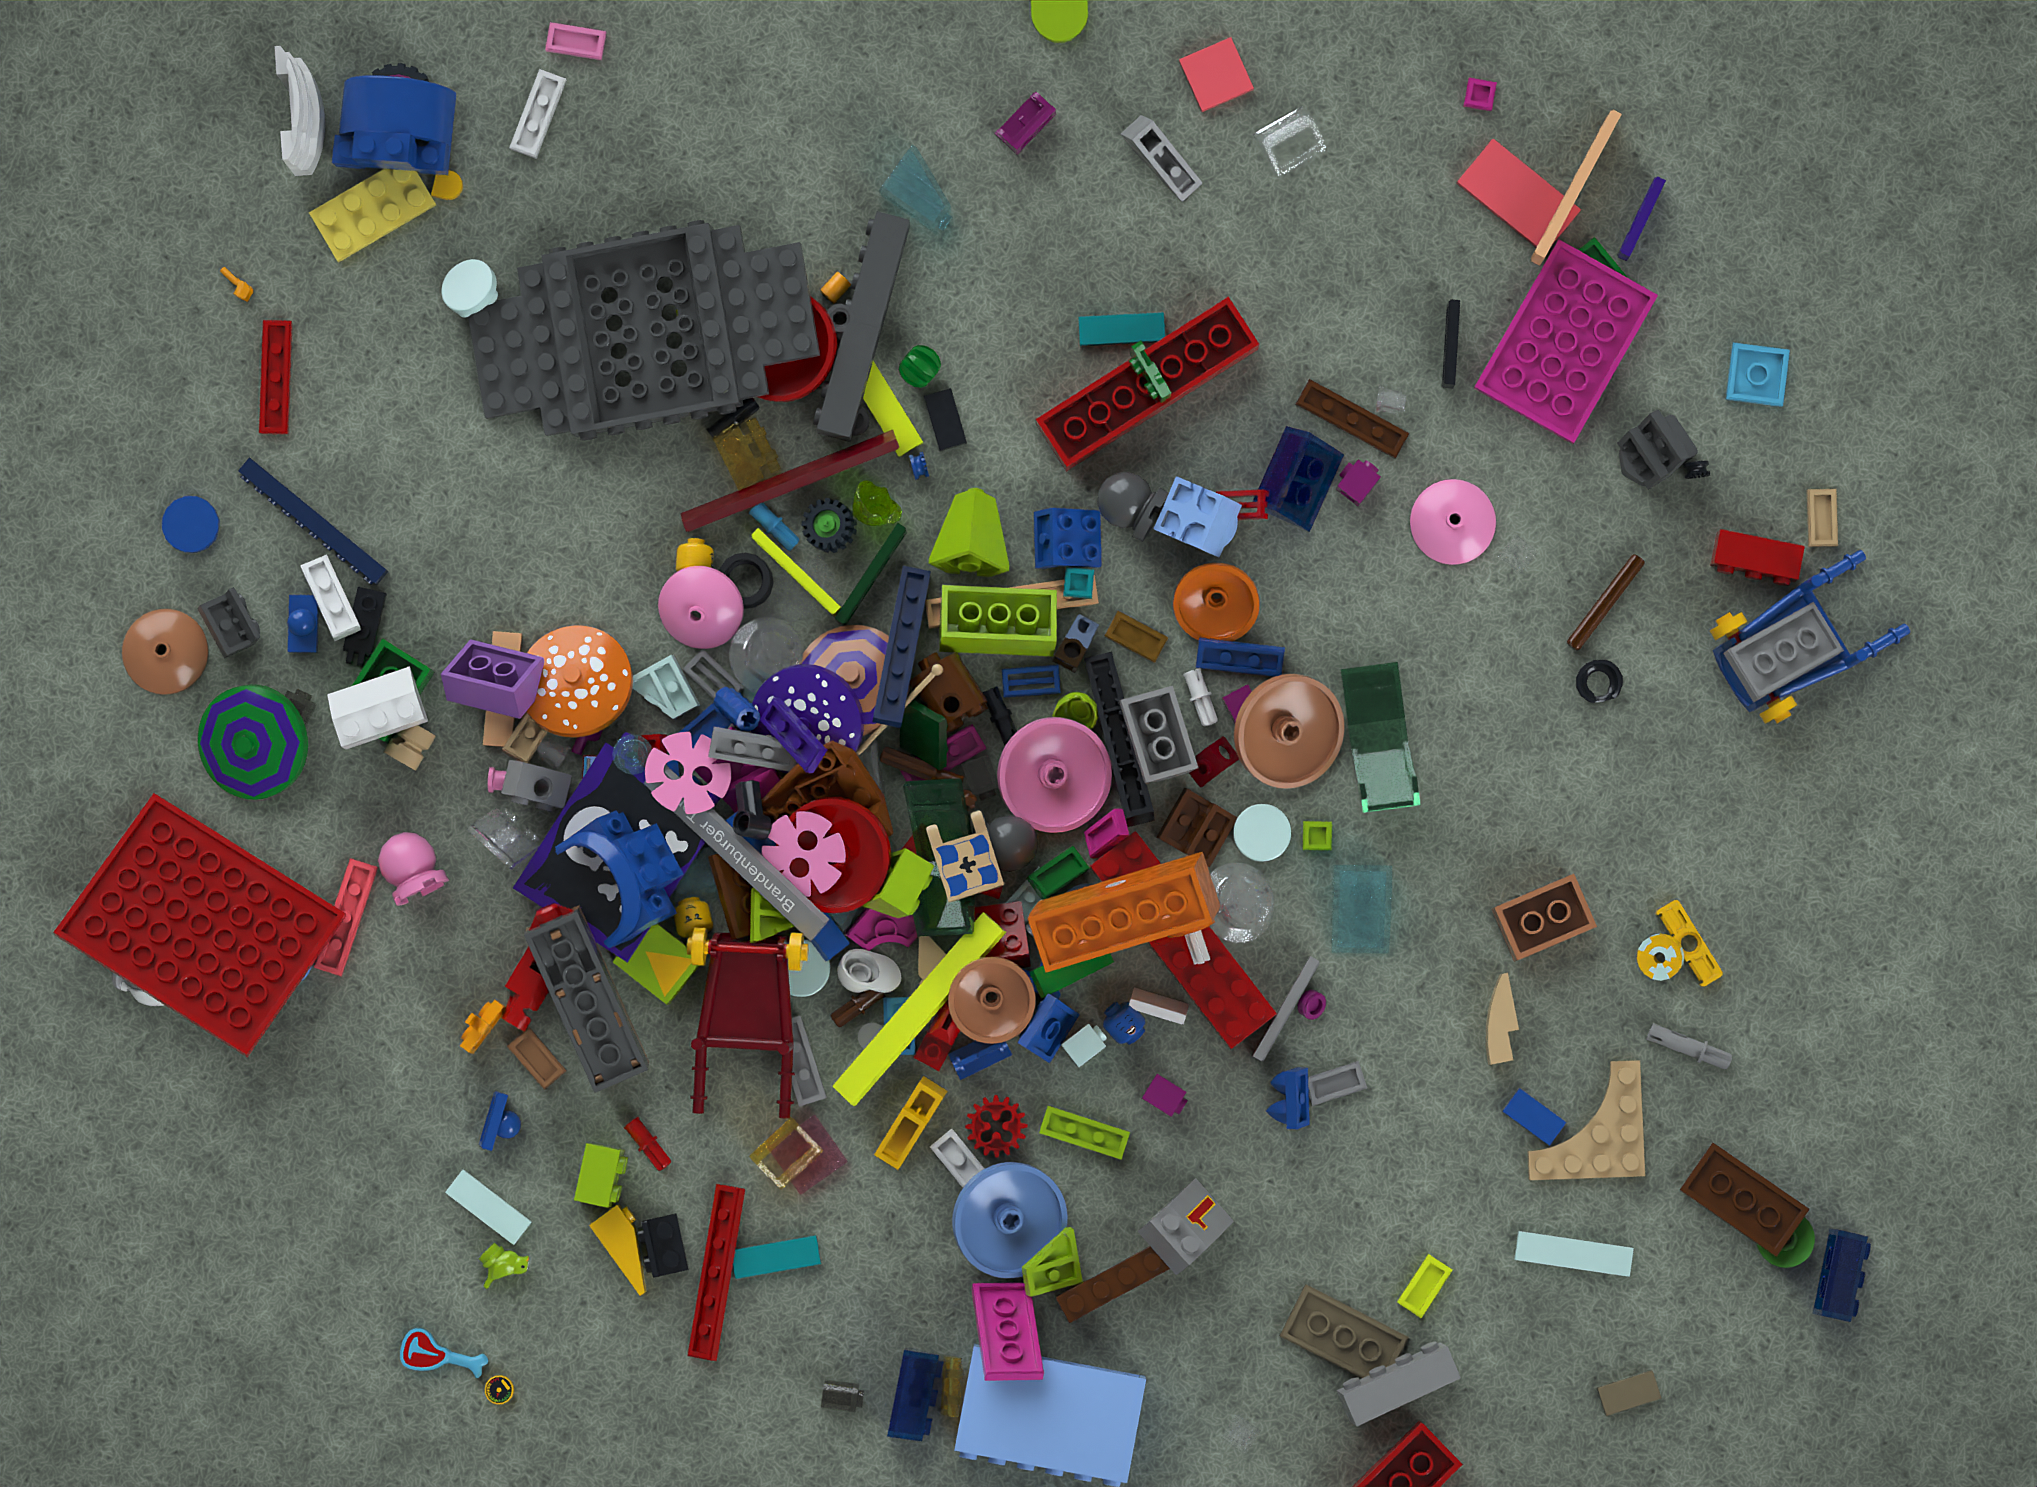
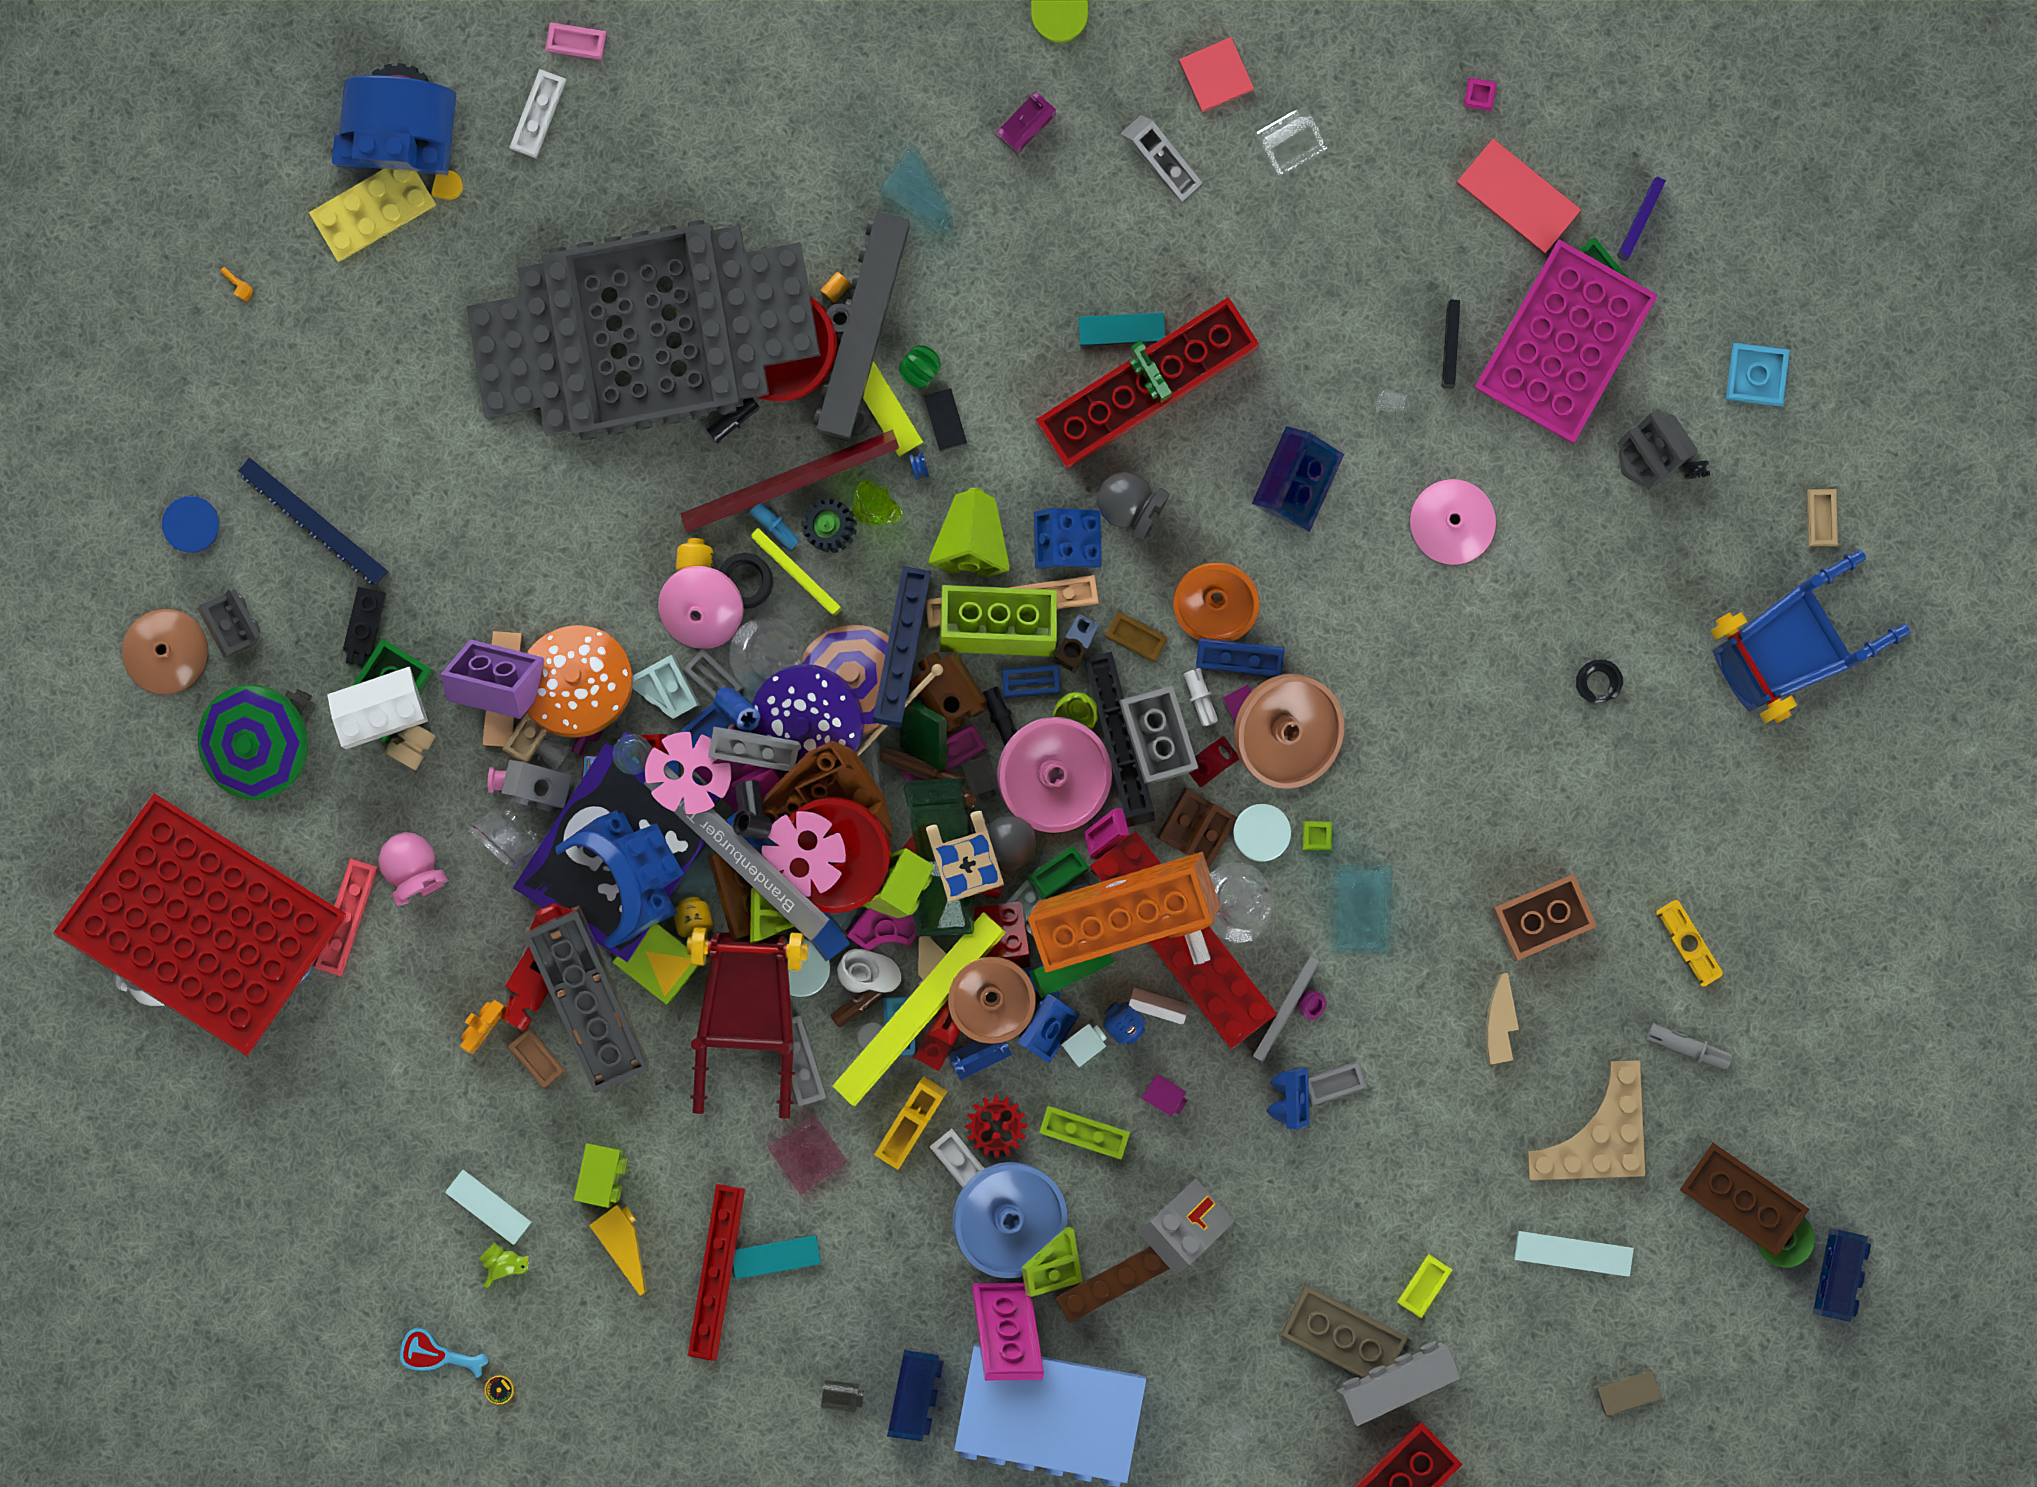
red tile [259,320,292,435] -> none
white slope [275,46,325,176] -> none
blue tile [287,595,319,653] -> none
white tile [300,555,361,641] -> none
light aqua tile [441,259,498,317] -> none
blue tile [479,1091,521,1151] -> none
red axle [624,1117,671,1171] -> none
black bracket [638,1213,689,1278] -> none
clear yellow plate [713,417,781,491] -> none
clear yellow tile [749,1117,824,1190] -> none
dark purple tile [760,697,827,773] -> none
dark green tile [835,523,907,626] -> none
clear yellow plate [940,1355,964,1417] -> none
teal tile [1063,567,1094,599] -> none
light blue piece [1154,476,1242,557] -> none
red tile [1216,489,1269,520] -> none
reddish brown tile [1295,379,1409,459] -> none
magenta brick [1336,459,1381,506] -> none
clear green windscreen [1340,662,1421,813] -> none
blue tile [1502,1088,1567,1146] -> none
light nougat tile [1531,110,1622,266] -> none
reddish brown axle [1567,554,1645,651] -> none
yellow piece [1637,933,1684,981] -> none
red brick [1710,529,1805,586] -> none
light grey tile [1723,602,1844,702] -> none

